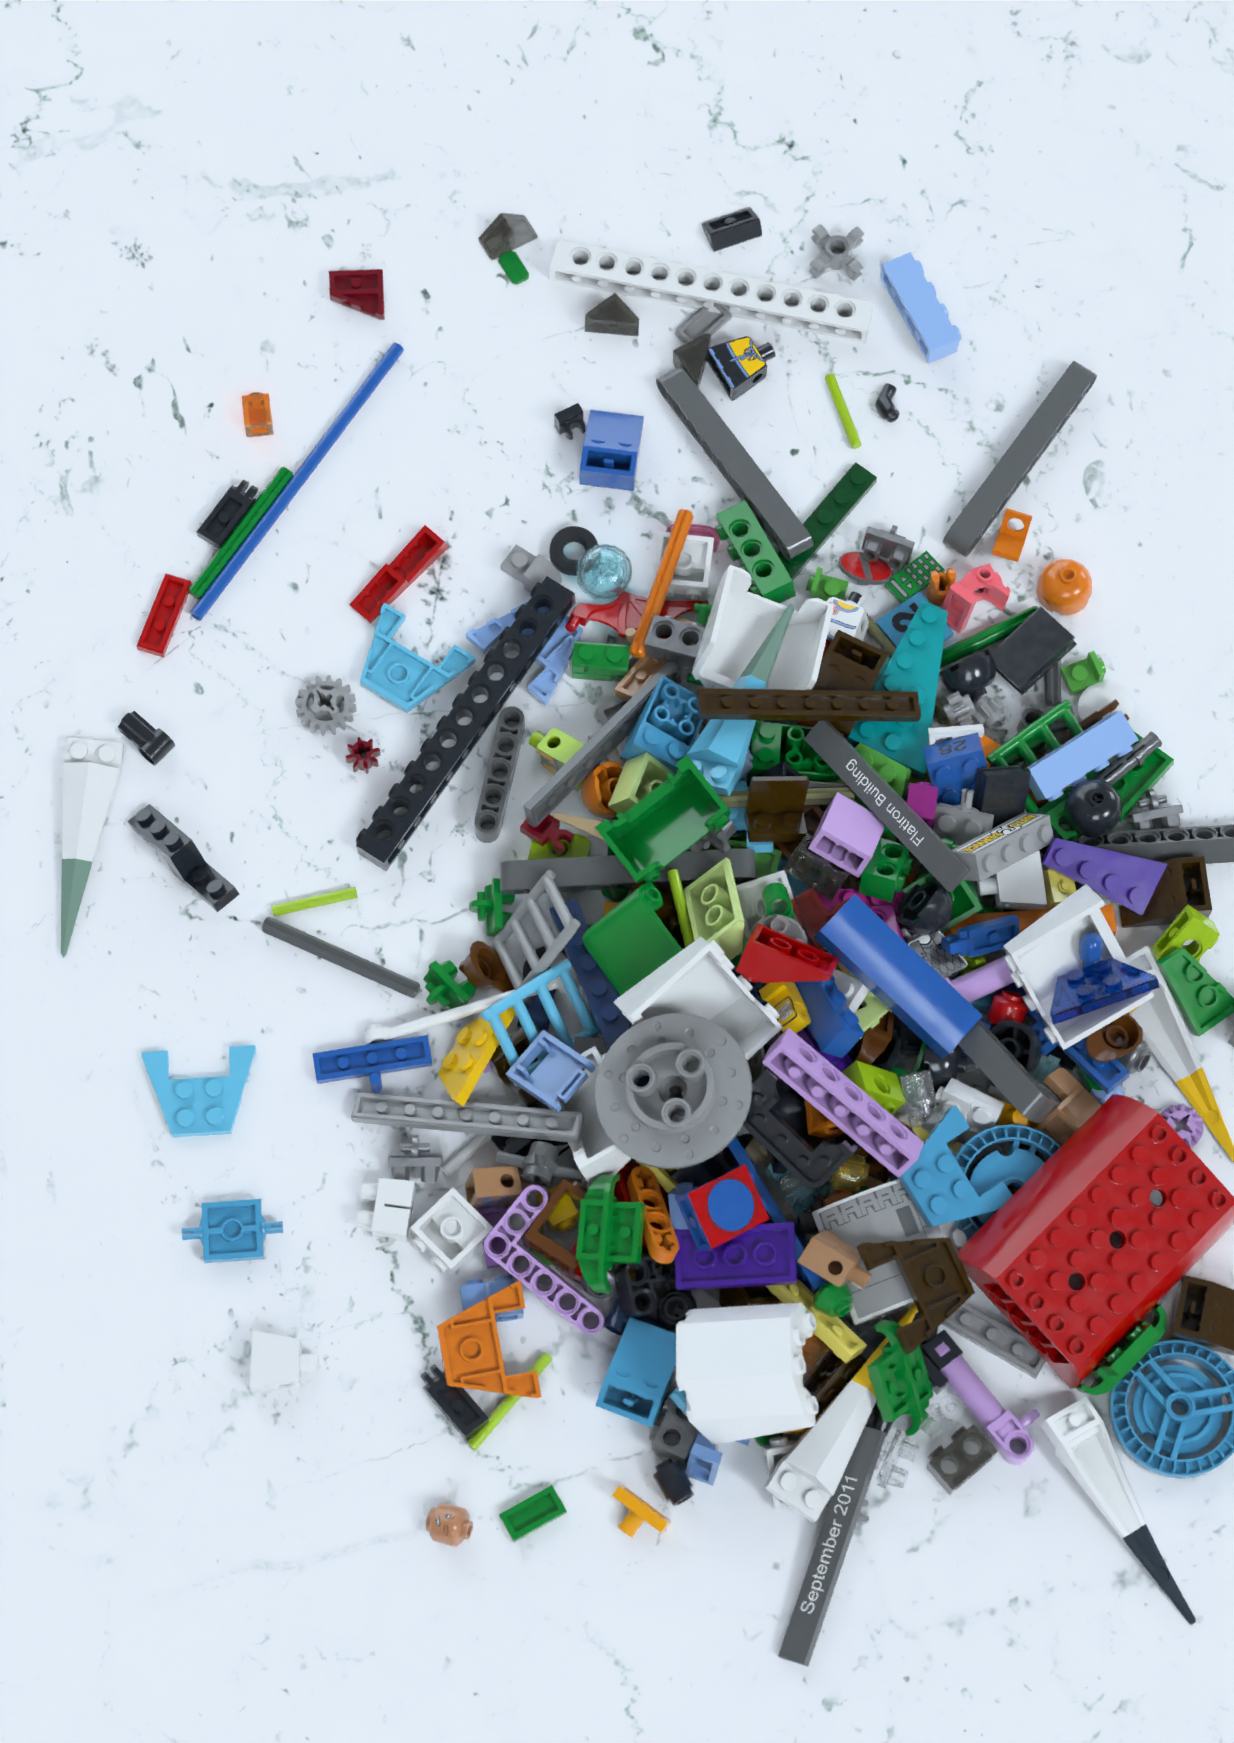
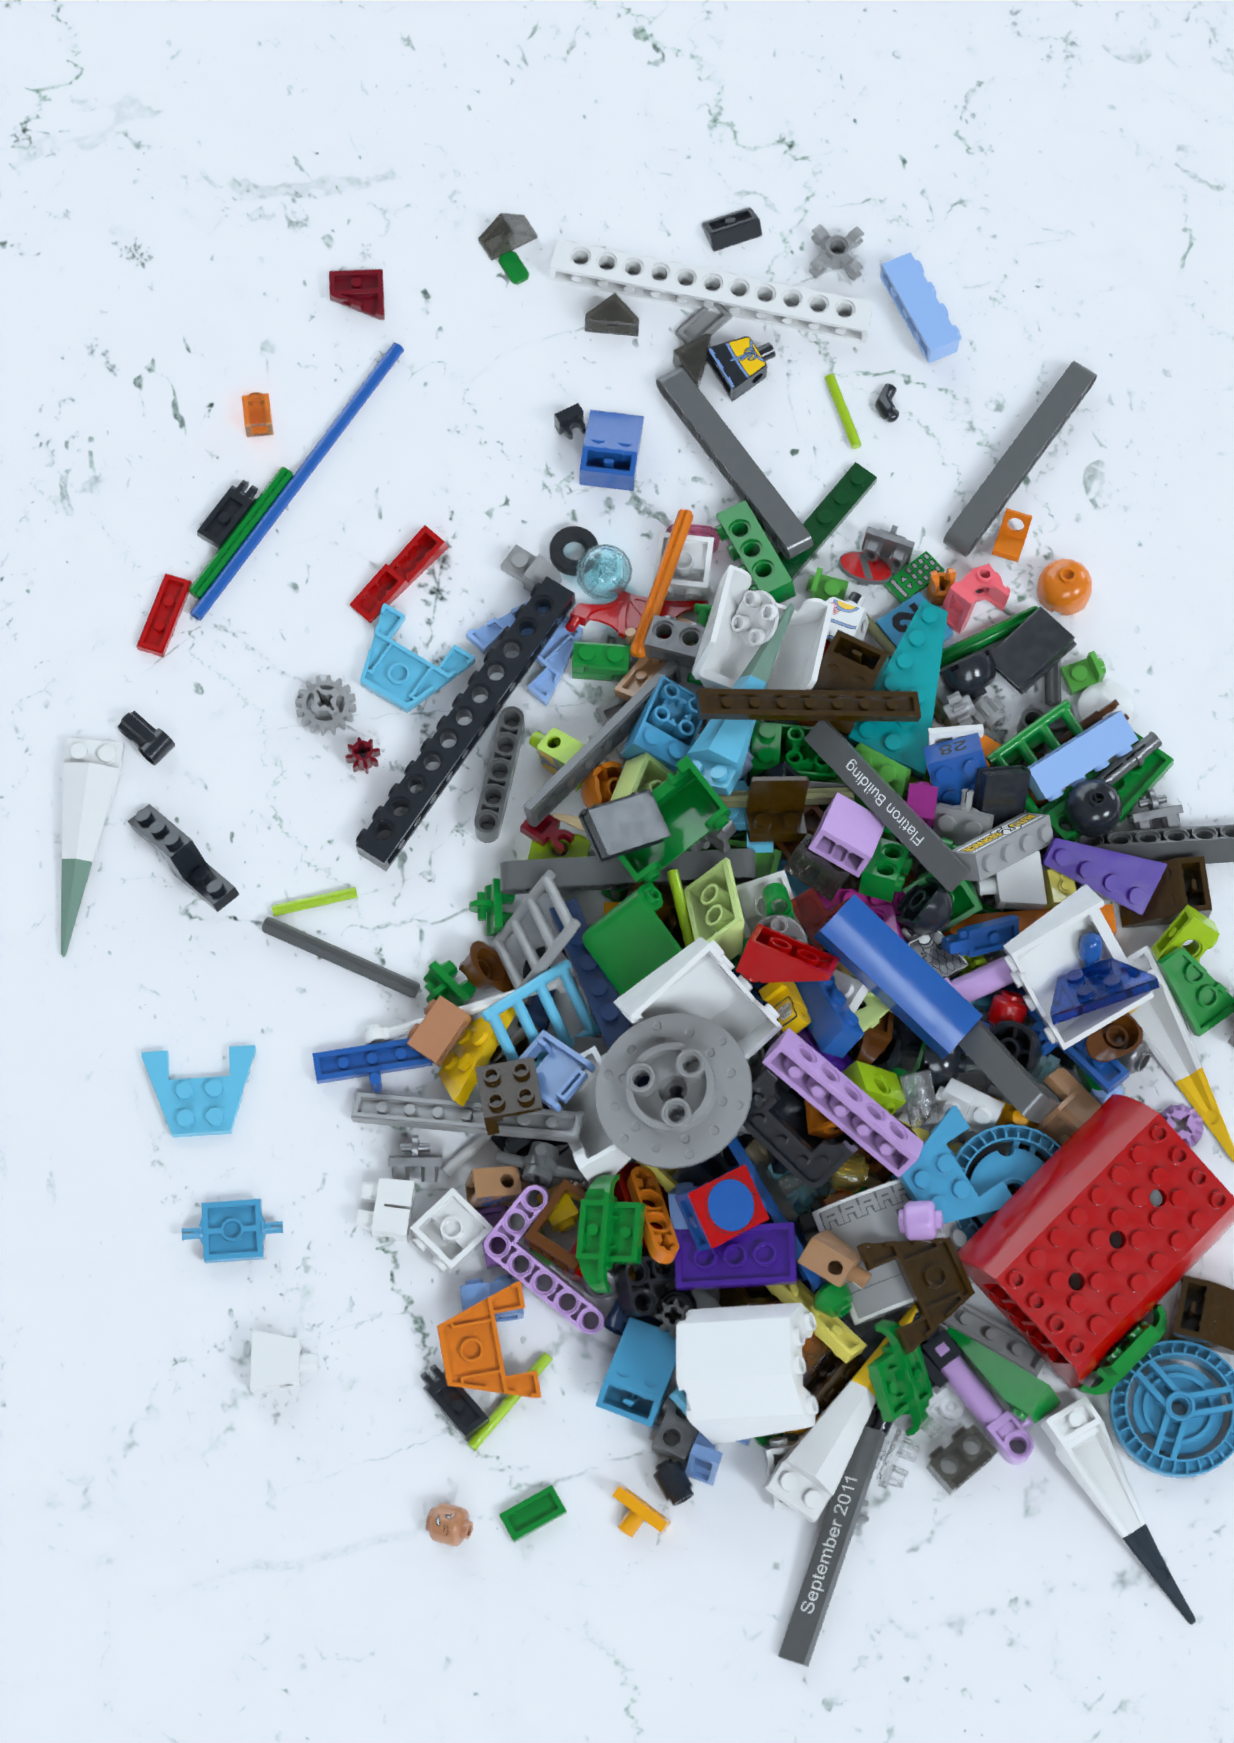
none -> nougat brick [407,995,472,1067]
none -> bracket [475,1057,543,1135]
none -> piece [579,789,671,863]
none -> dark grey gear [655,1299,691,1339]
none -> white dish [731,590,779,647]
none -> lavender head [898,1200,943,1241]
none -> green wedge [947,1326,1061,1423]

